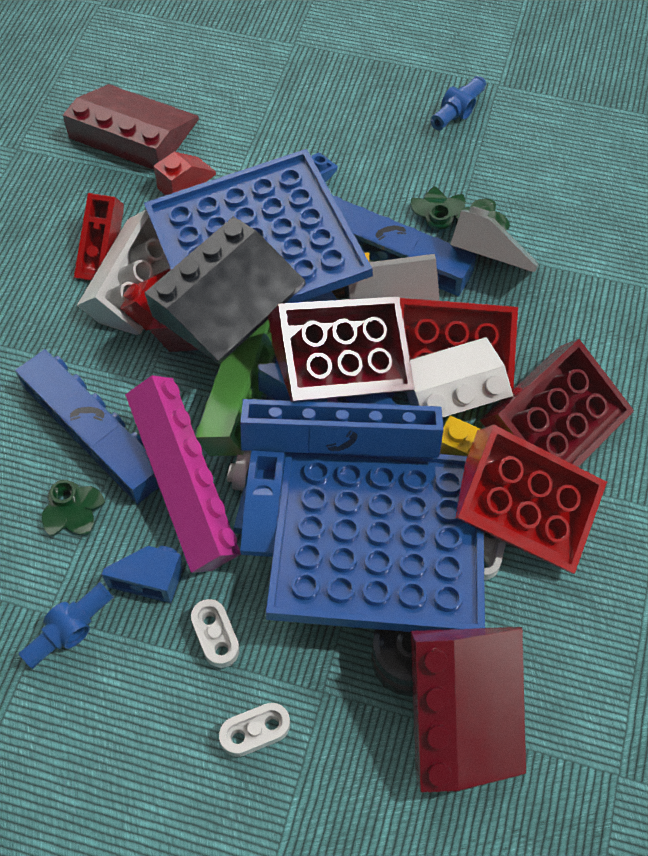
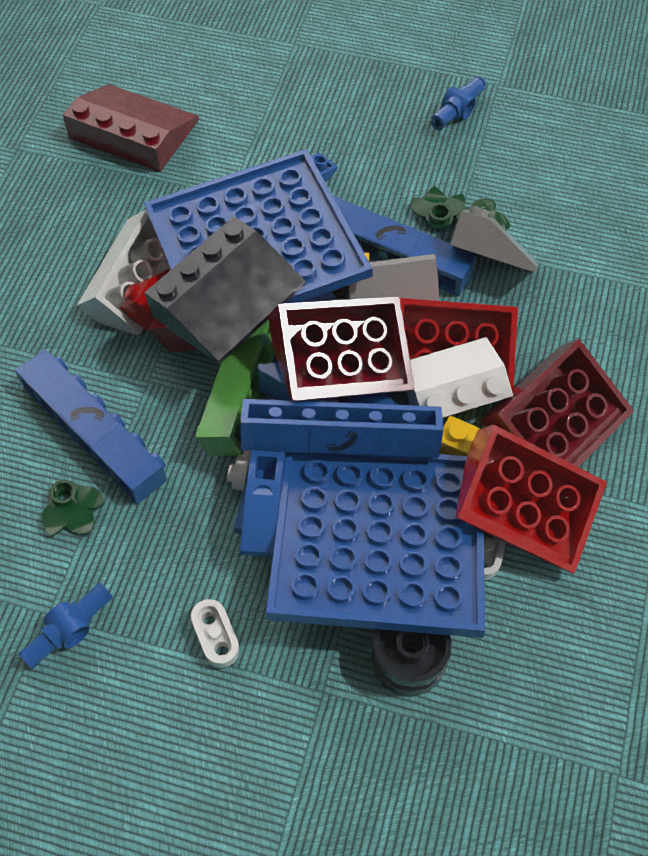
red slope [74,193,124,281] -> none
blue slope [101,546,184,603] -> none
dark pink brick [125,375,241,573] -> none
red slope [153,151,216,195] -> none
white plate [219,703,290,757] -> none
dark red slope [411,627,526,792] -> none

